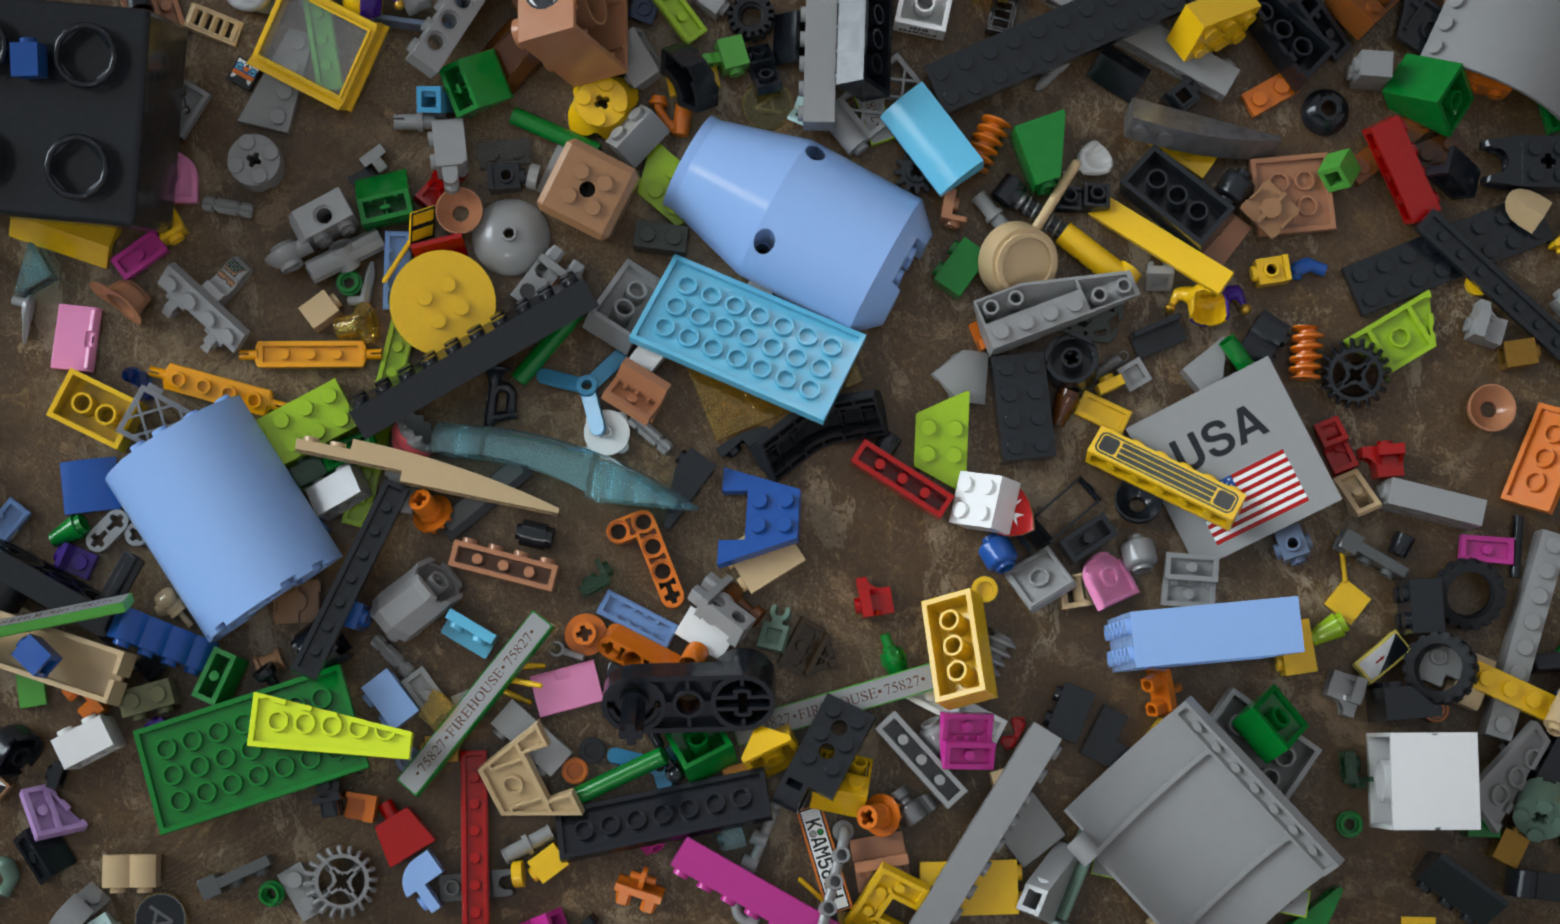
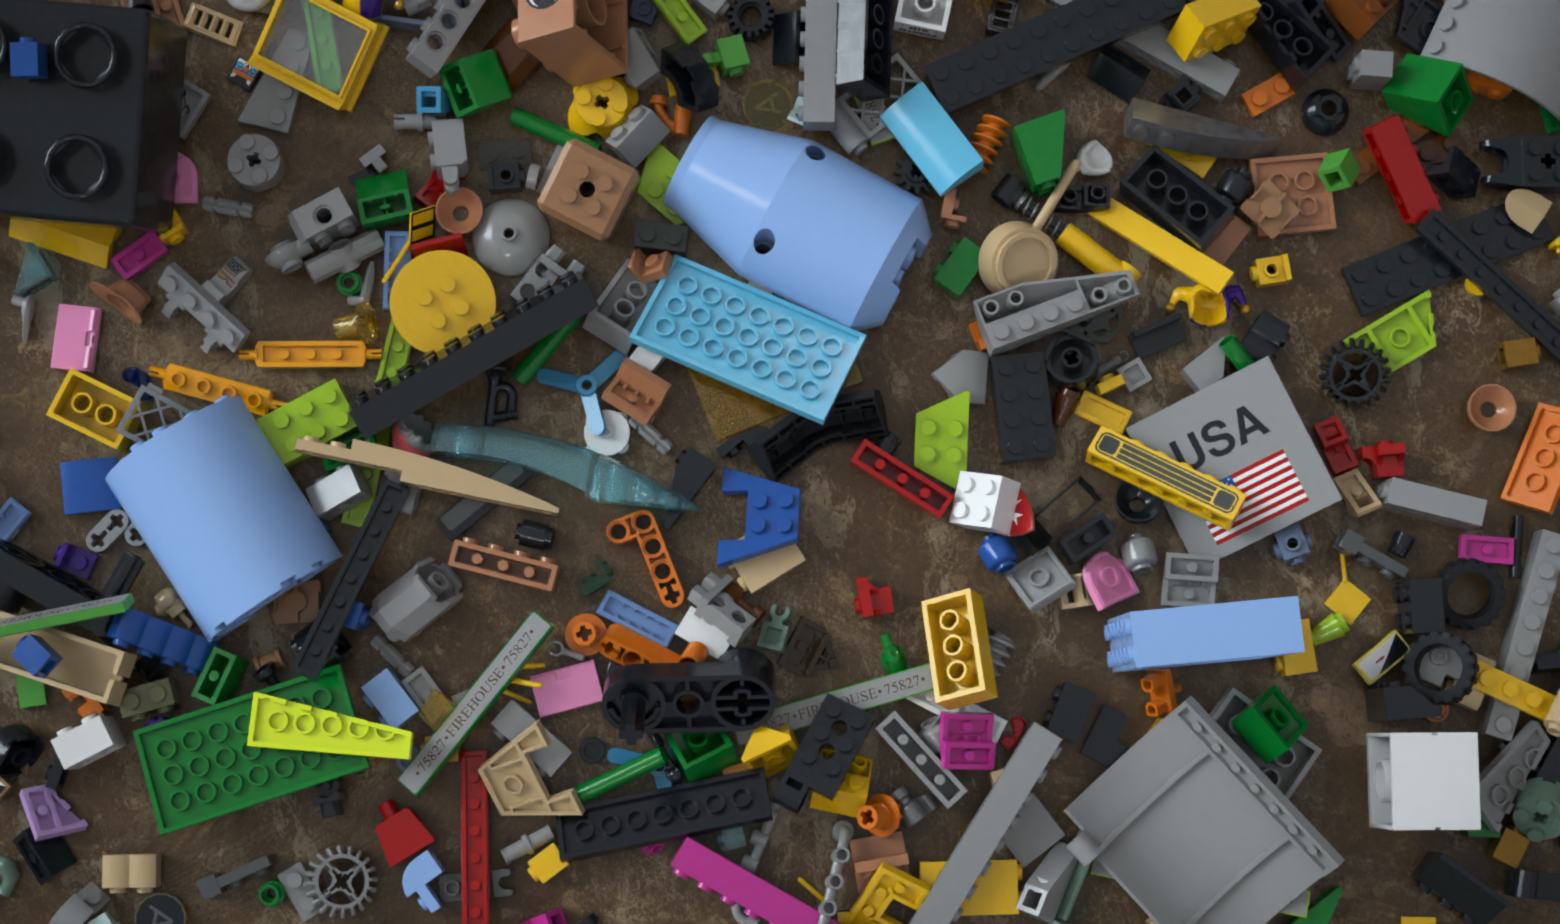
green cone [48,514,91,547] -> none
brick [289,456,331,490] -> none
tan brick [298,289,344,333] -> none
orange panel [344,791,381,823] -> none
orange gear [408,489,454,534] -> none
medium azure bracket [441,608,499,659] -> none
yellow tile [511,860,526,888] -> none
orange tile [562,757,589,784] -> none
orange hips [614,866,666,914] -> none
black slope [746,43,783,96] -> none
tile [797,807,853,912] -> none
yellow tile [971,576,998,603] -> none
light grey pin [972,190,1010,228] -> none
light grey tile [1144,261,1175,291] -> none
orange piece [1288,325,1325,381] -> none
blue arm [1290,257,1328,281] -> none
light grey brick [1321,669,1369,718] -> none
green plate [1336,811,1363,838] -> none
clear green bracket [1338,750,1374,789] -> none
light grey brick [1463,299,1508,350] -> none
none -> nougat bracket [628,248,674,284]

